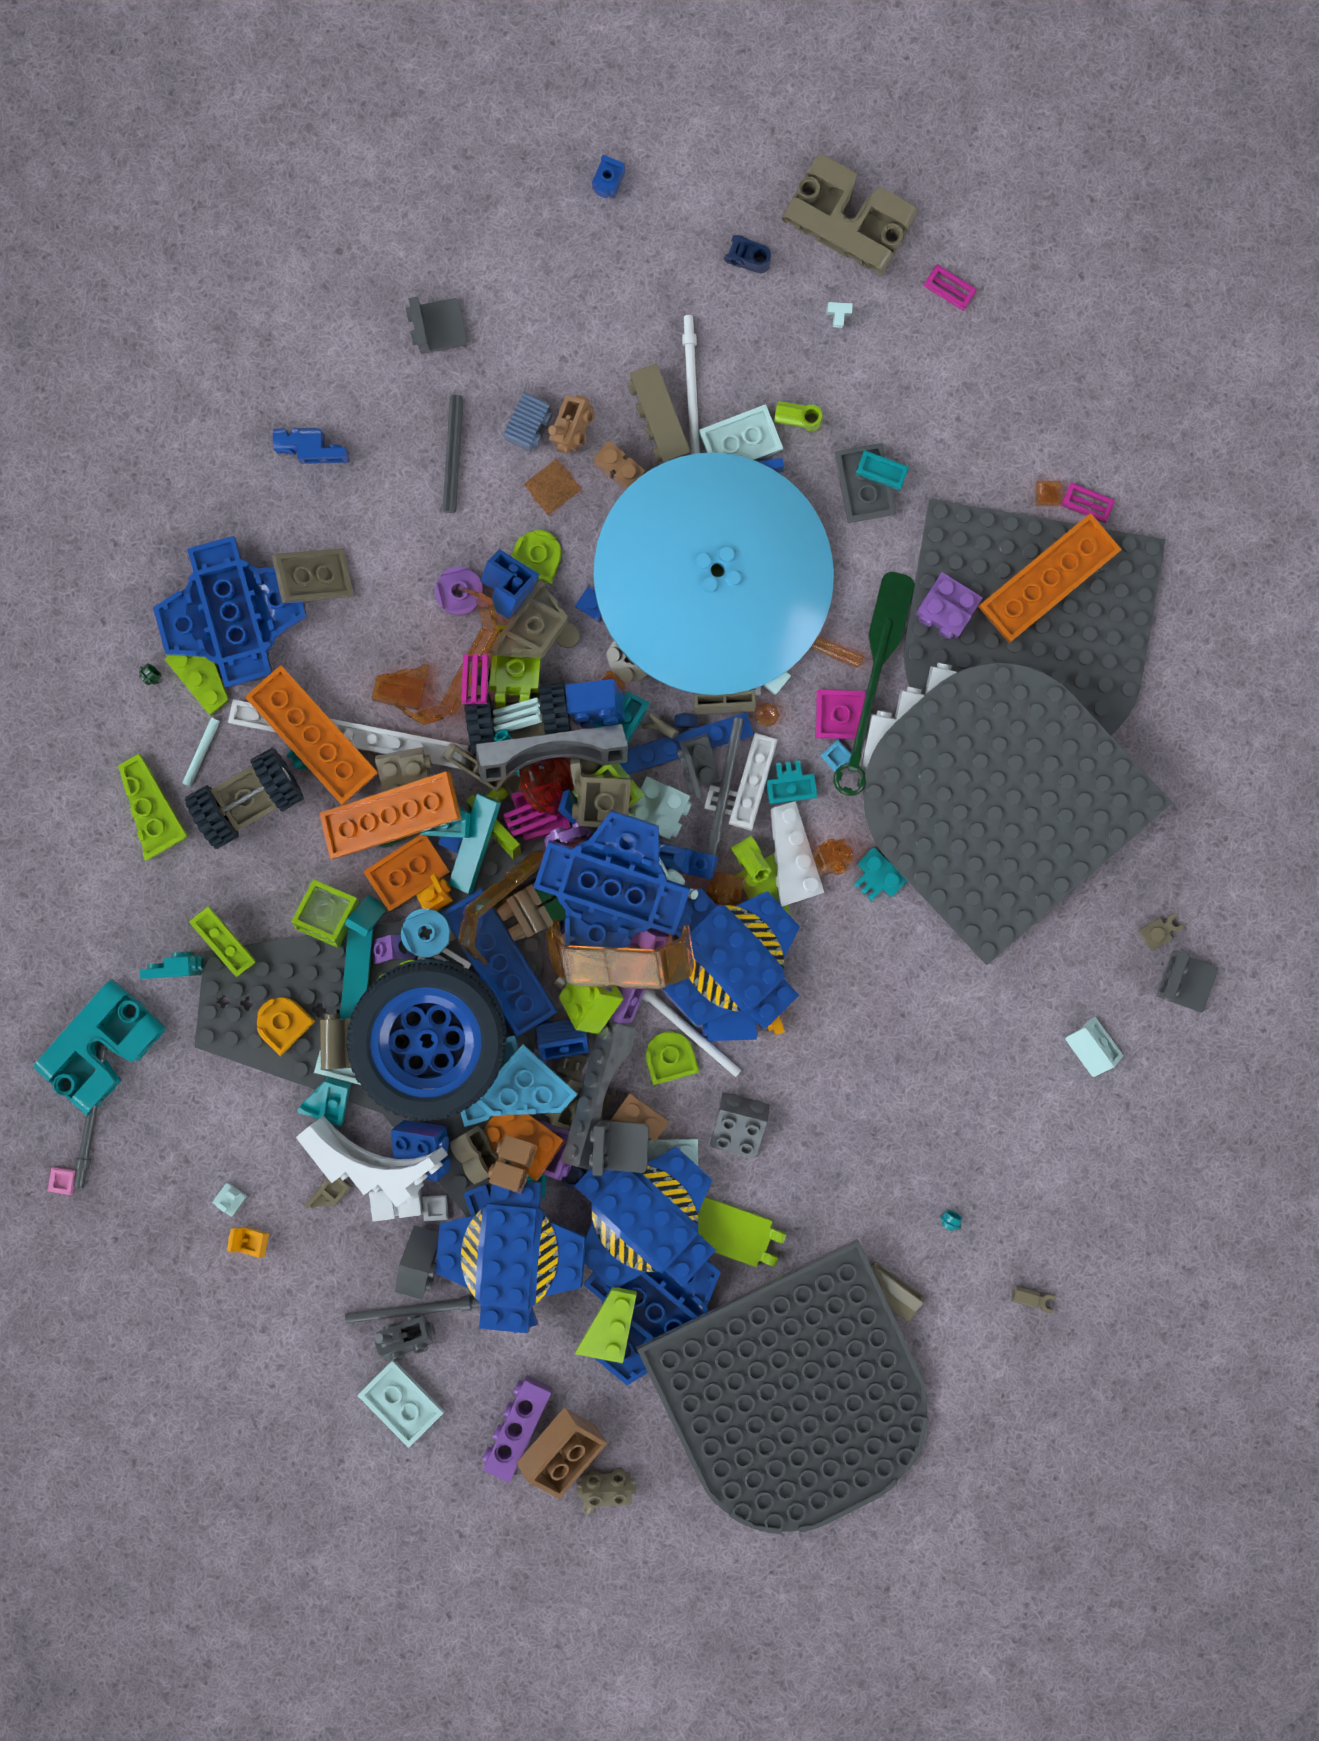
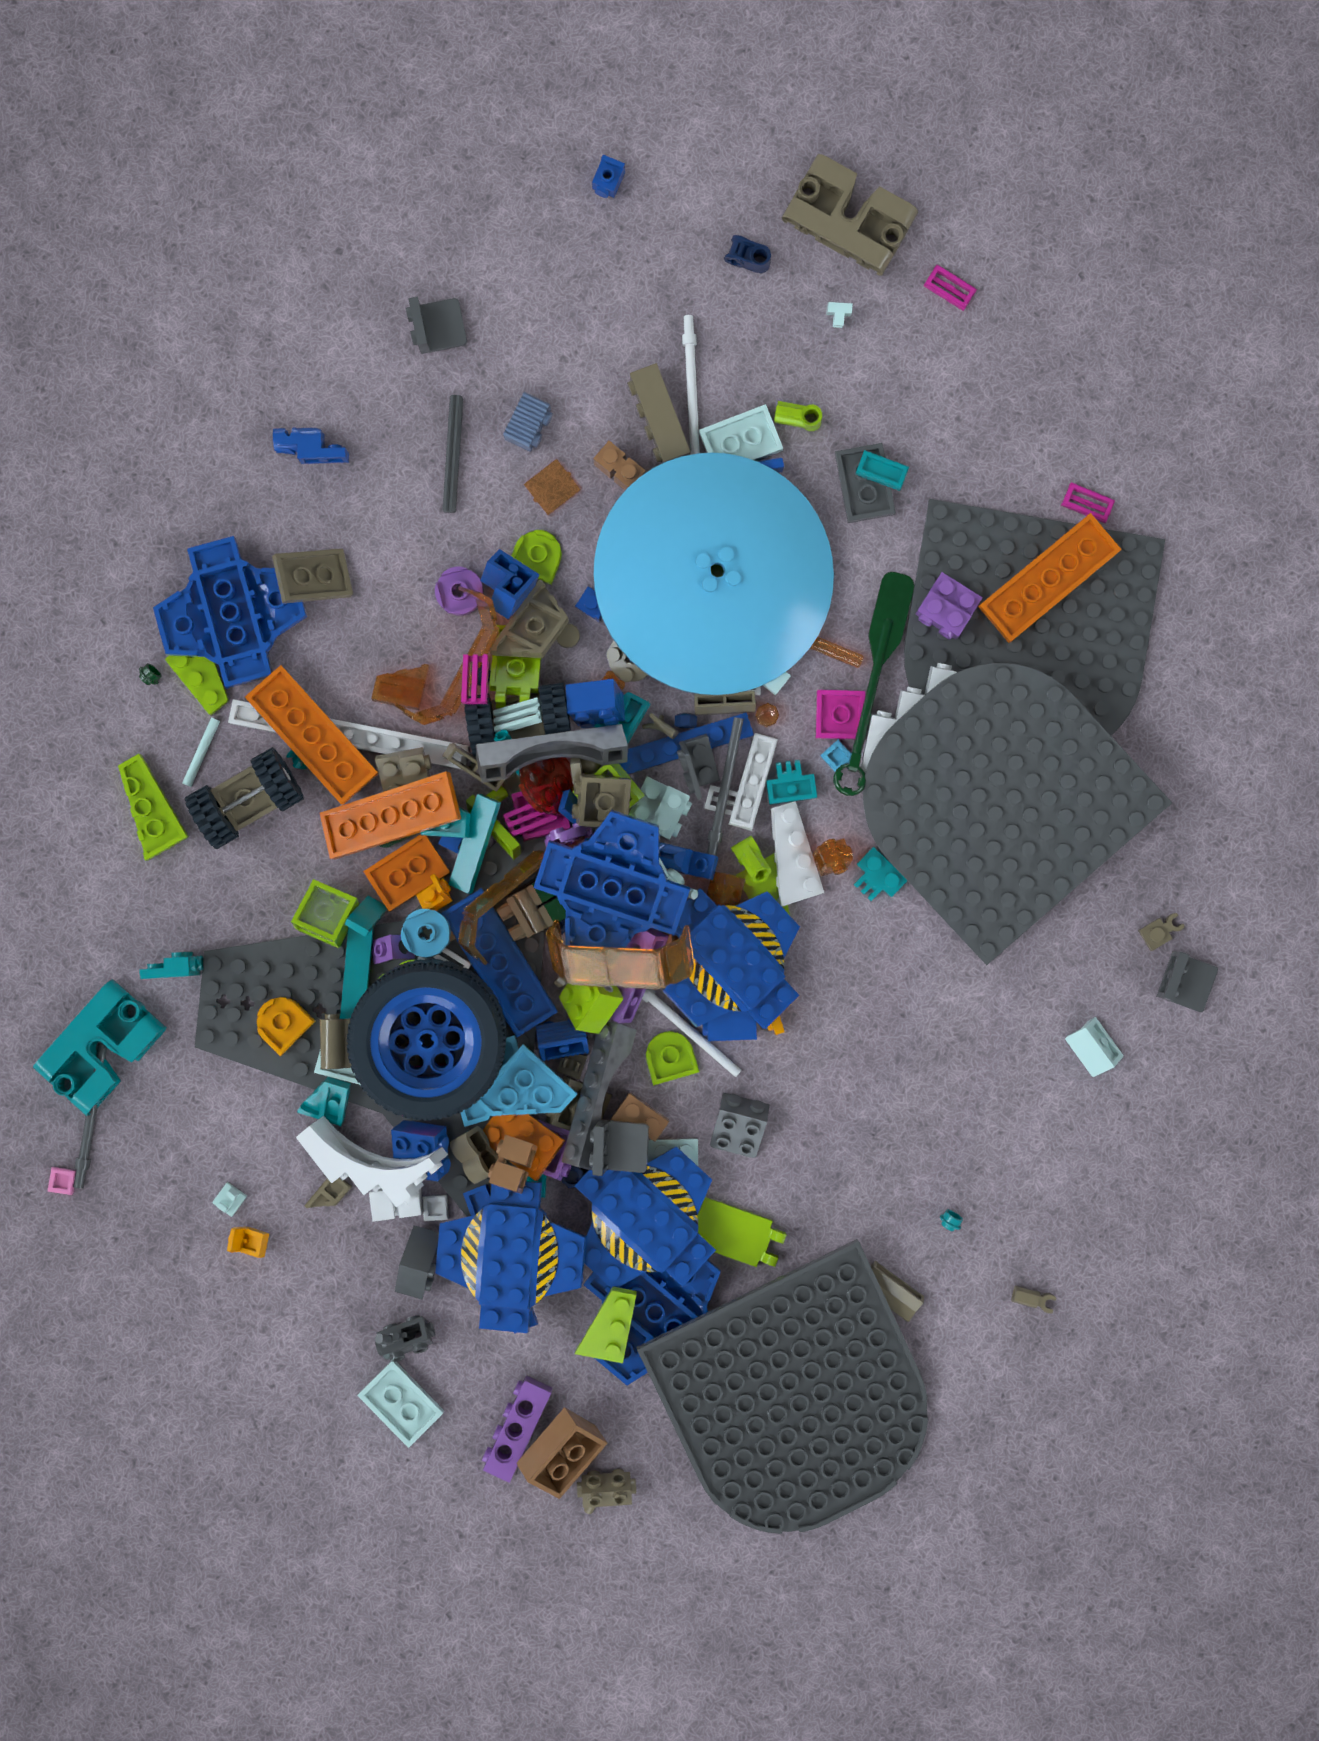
lime piece [189,905,256,977] -> none
dark grey bar [345,1296,481,1324] -> none
medium nougat brick [548,395,595,454] -> none
clear orange tile [1035,481,1061,507] -> none

